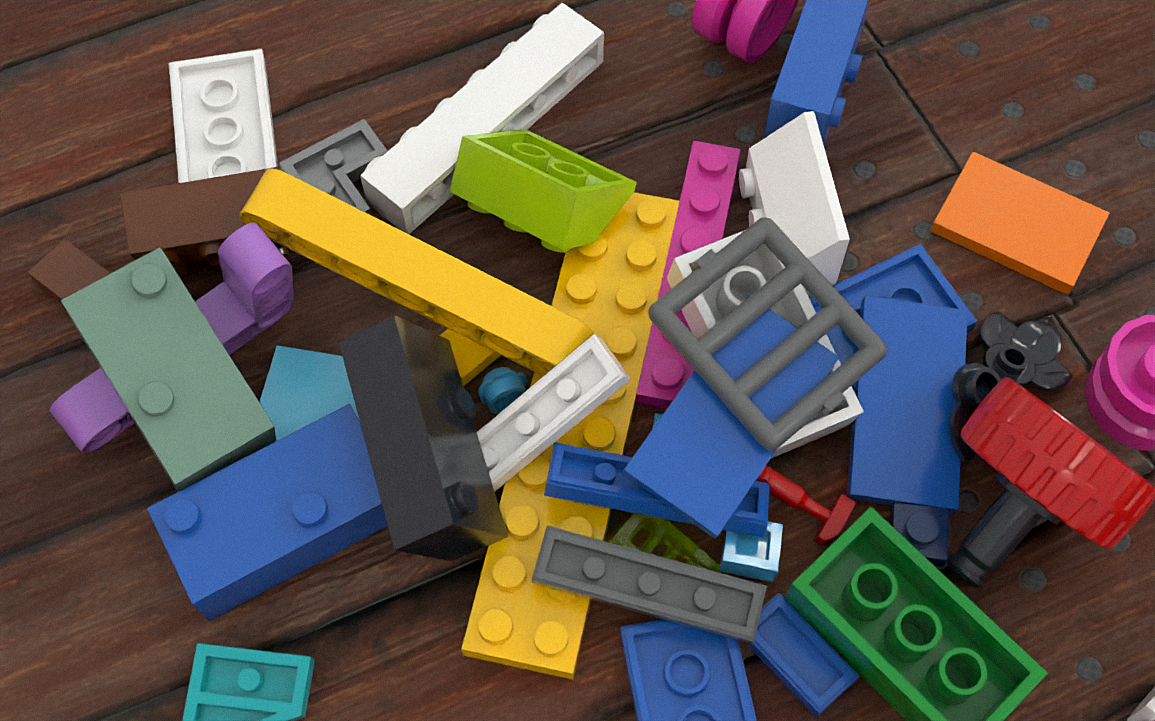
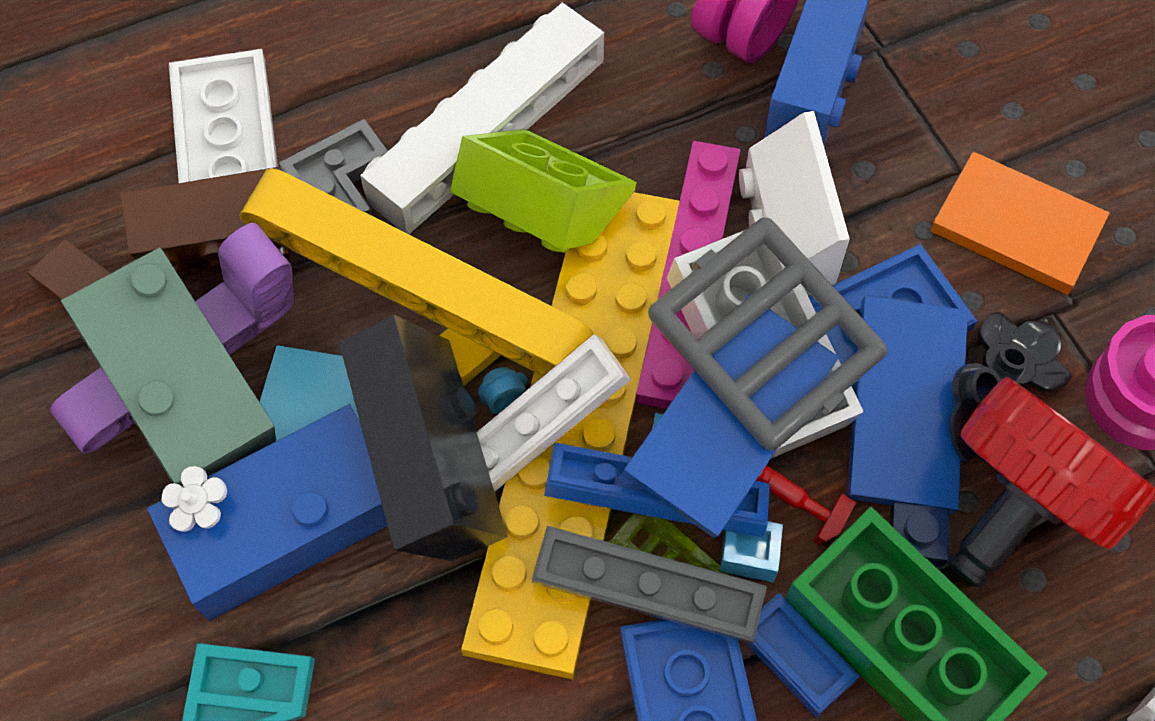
none -> white plant [162,466,227,532]

